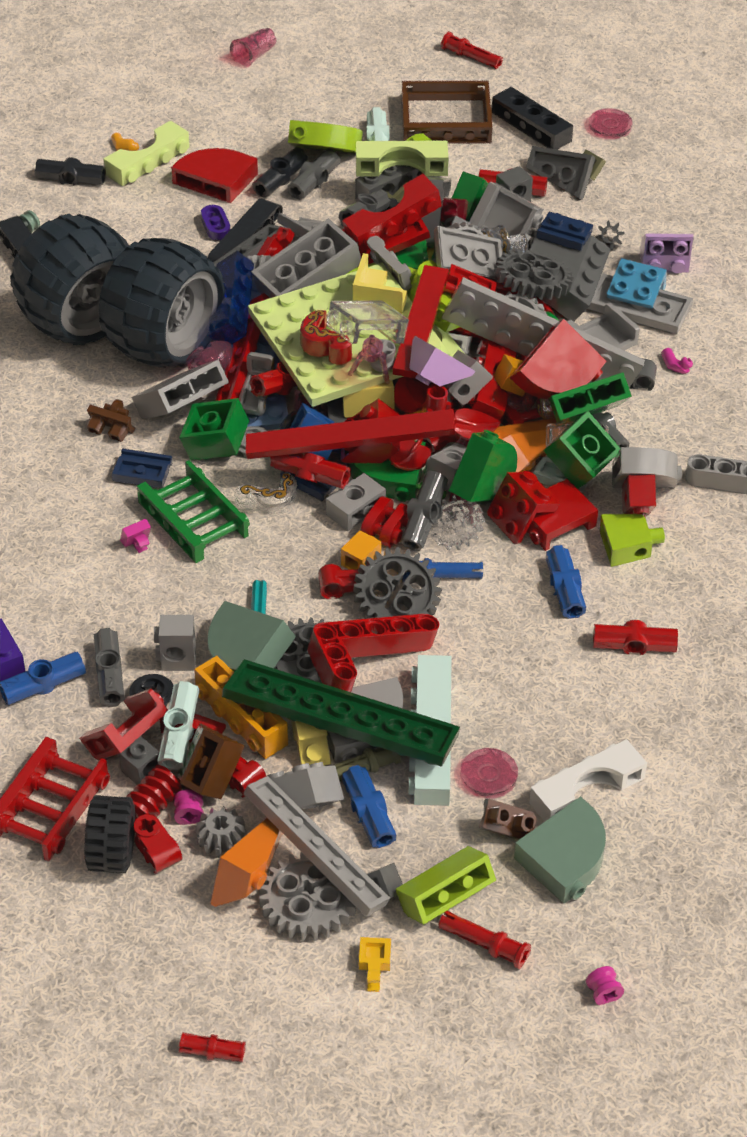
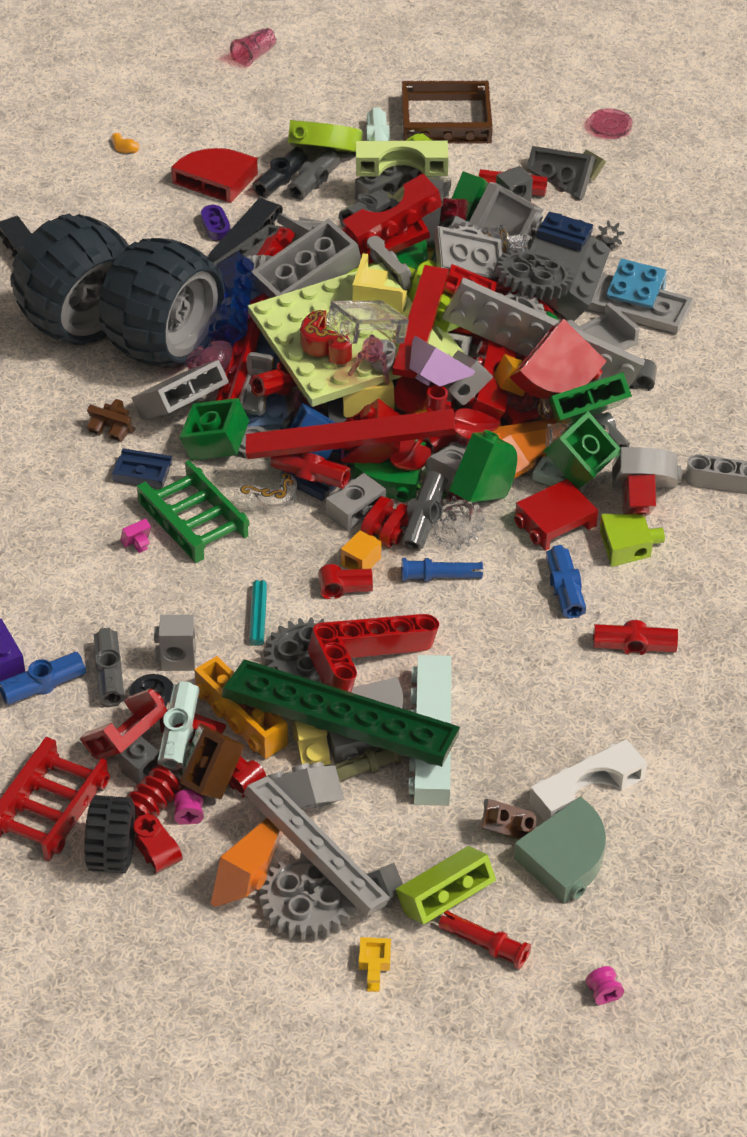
sand green bush [19,210,40,233] -> none
black piece [35,157,106,186] -> none
yellowish green arch [103,121,190,186] -> none
red pin [179,1032,246,1063] -> none
light grey gear [196,806,247,858] -> none
sand green brick [208,601,296,672] -> none
blue piece [342,765,396,848] -> none
dark grey gear [353,547,442,619] -> none
red pin [441,31,503,69] -> none
clear pink tile [460,748,518,799] -> none
red bracket [487,471,560,544] -> none
black brick [491,87,573,150] -> none
lavender slope [640,234,694,274] -> none
dark pink arm [661,348,693,374] -> none

